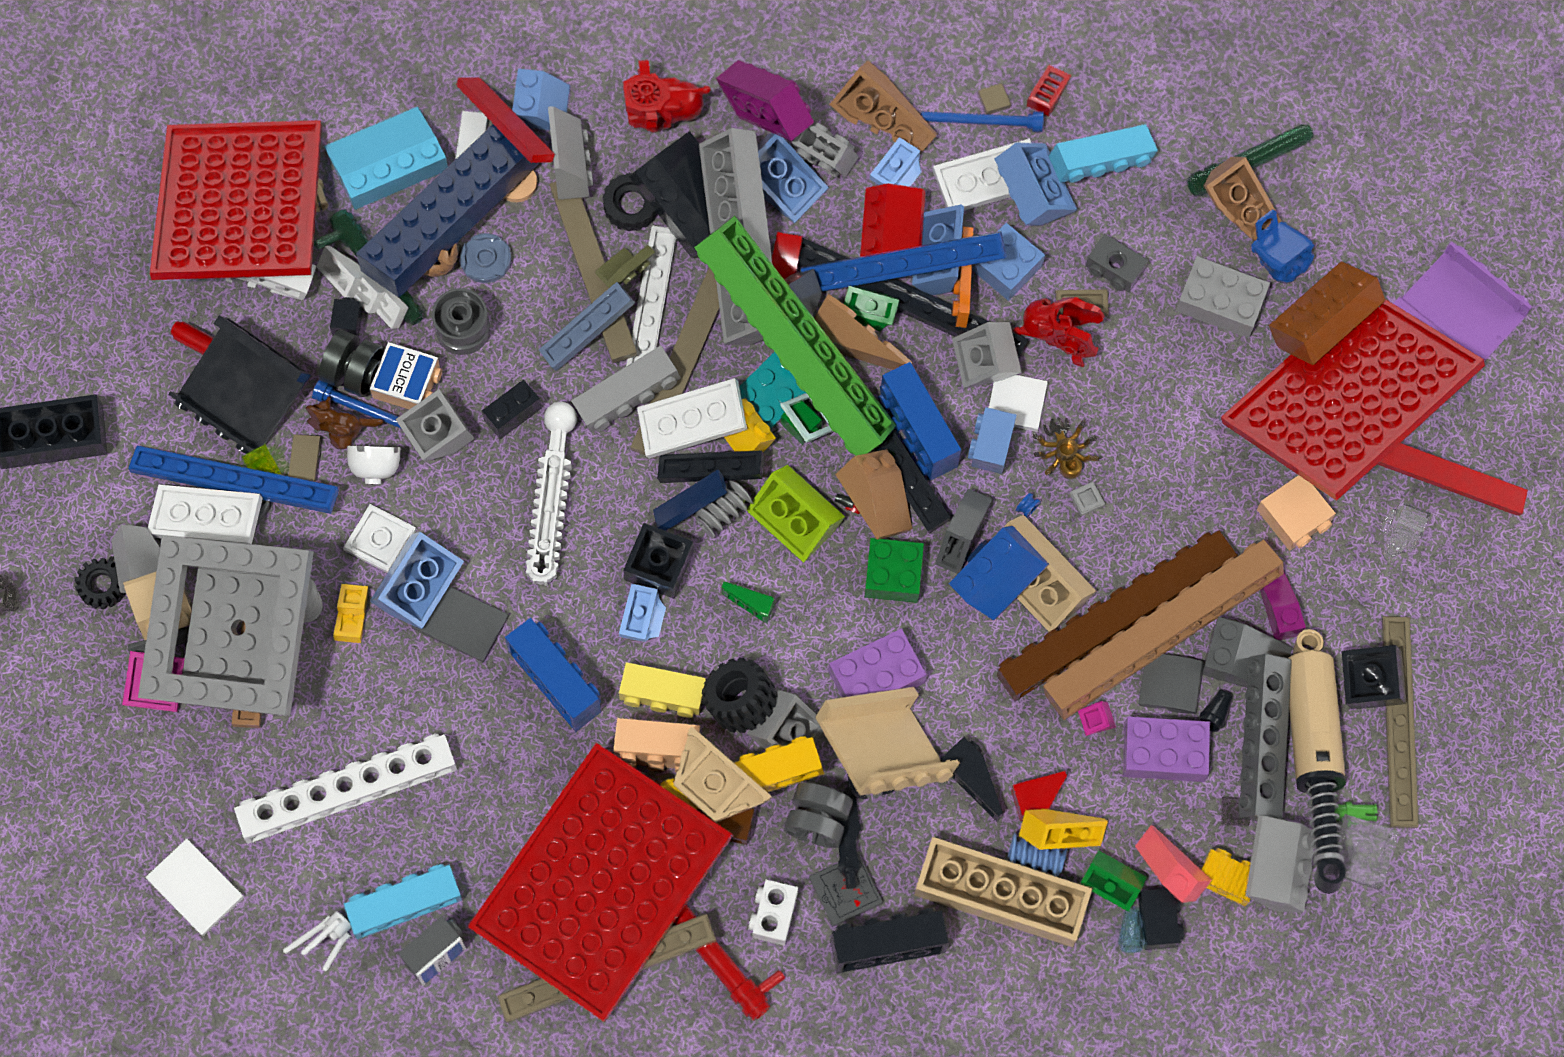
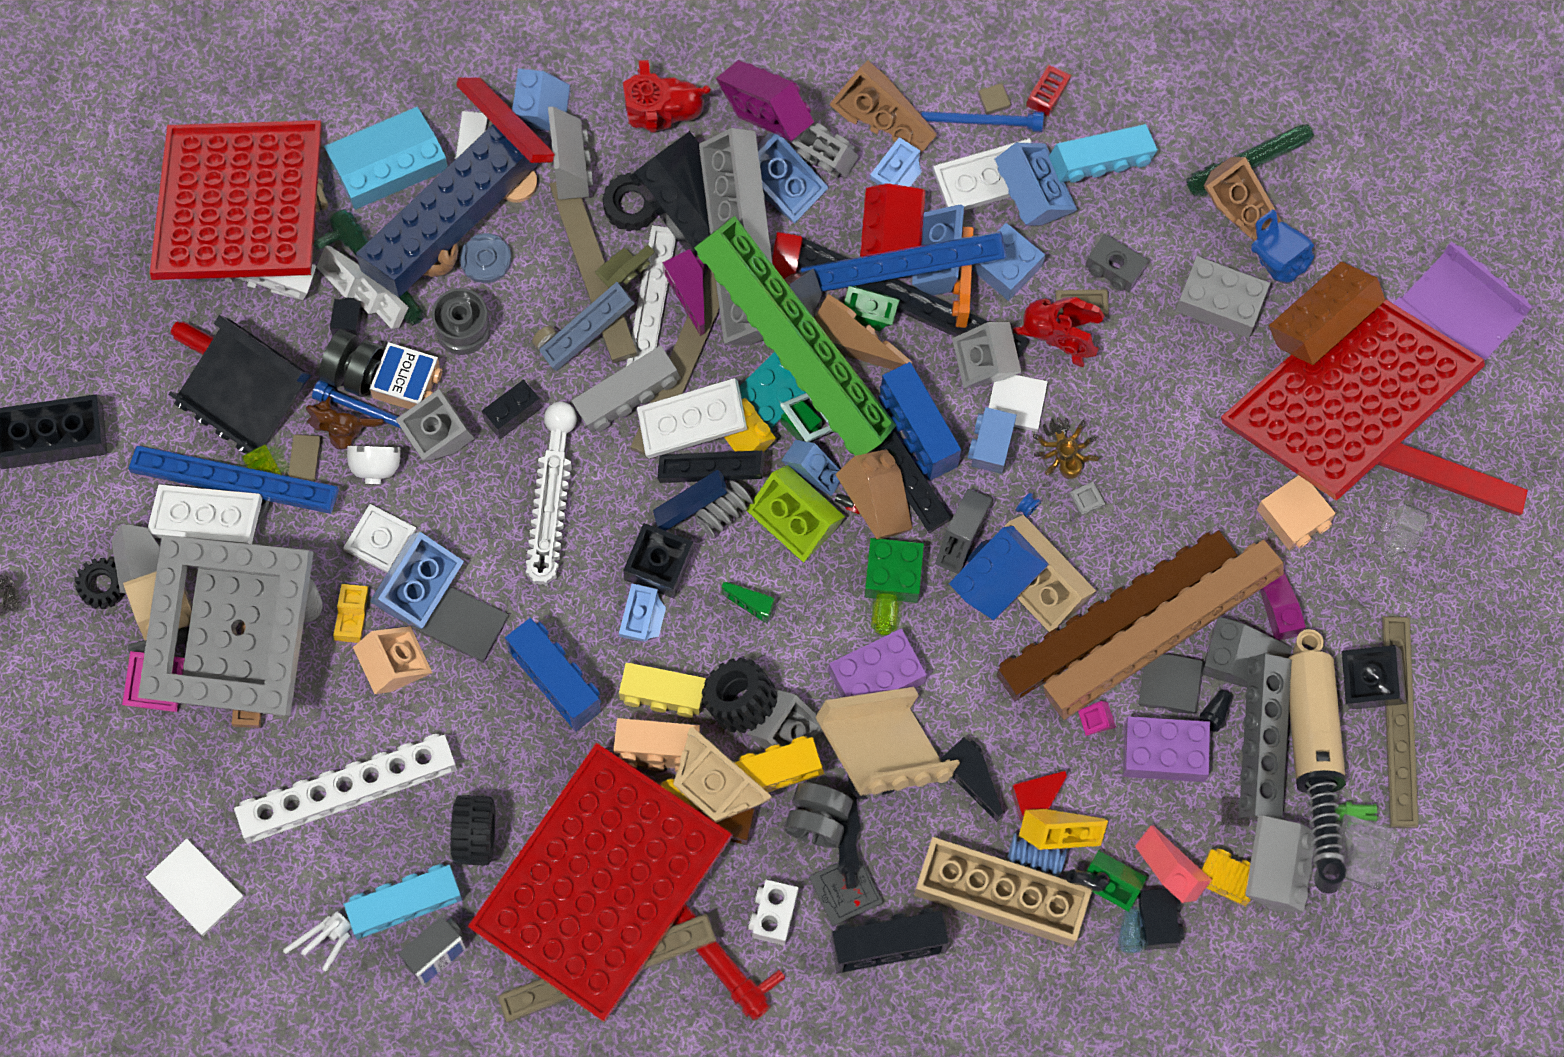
none -> light nougat slope [353,626,432,694]
none -> black tyre [450,795,495,866]
none -> dark tan tile [532,326,557,351]
none -> magenta slope [662,249,705,336]
none -> medium blue slope [781,440,840,496]
none -> clear neon green brick [870,594,900,635]
none -> black arm [1067,870,1110,892]

